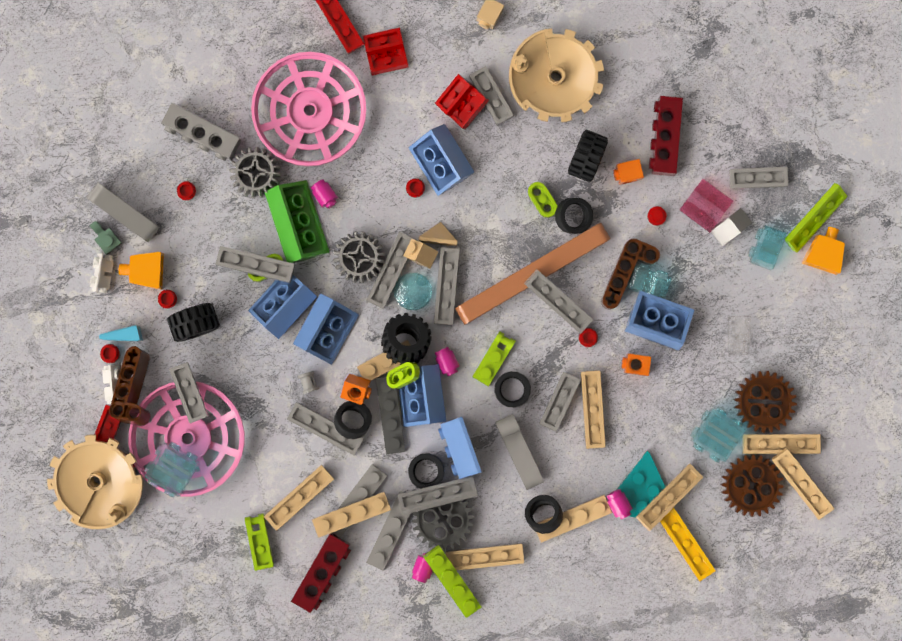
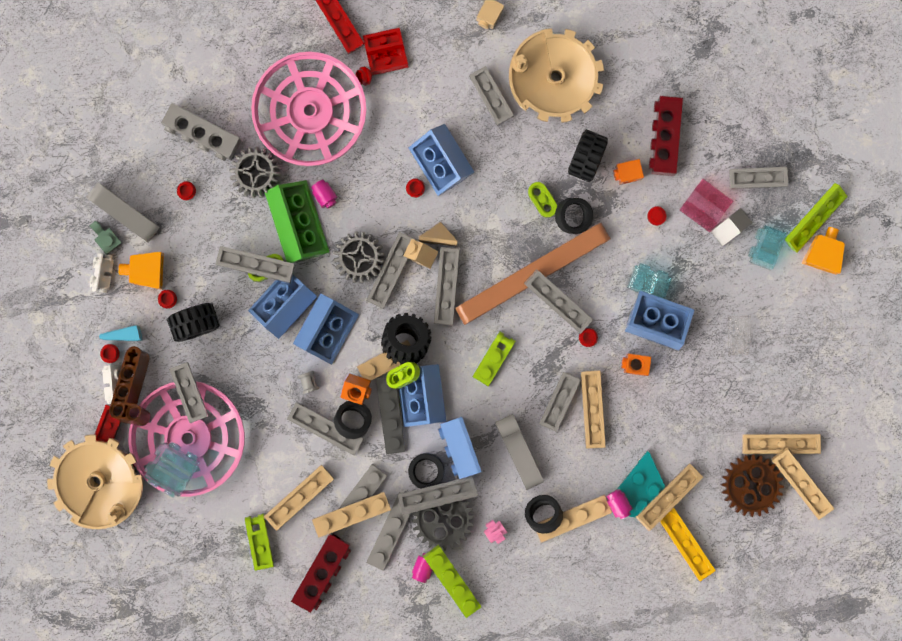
clear light blue dish [394,273,432,310] -> none
red slope [435,74,489,130] -> none
dark pink brick [435,347,460,376] -> none
tan plate [446,543,524,570] -> none
black tyre [494,371,531,408] -> none
reddish brown beam [601,239,660,310] -> none
clear light blue brick [690,408,746,463] -> none
reddish brown gear [733,371,797,433] -> none
none -> red plate [356,66,372,86]
none -> bright pink gear [484,520,507,544]

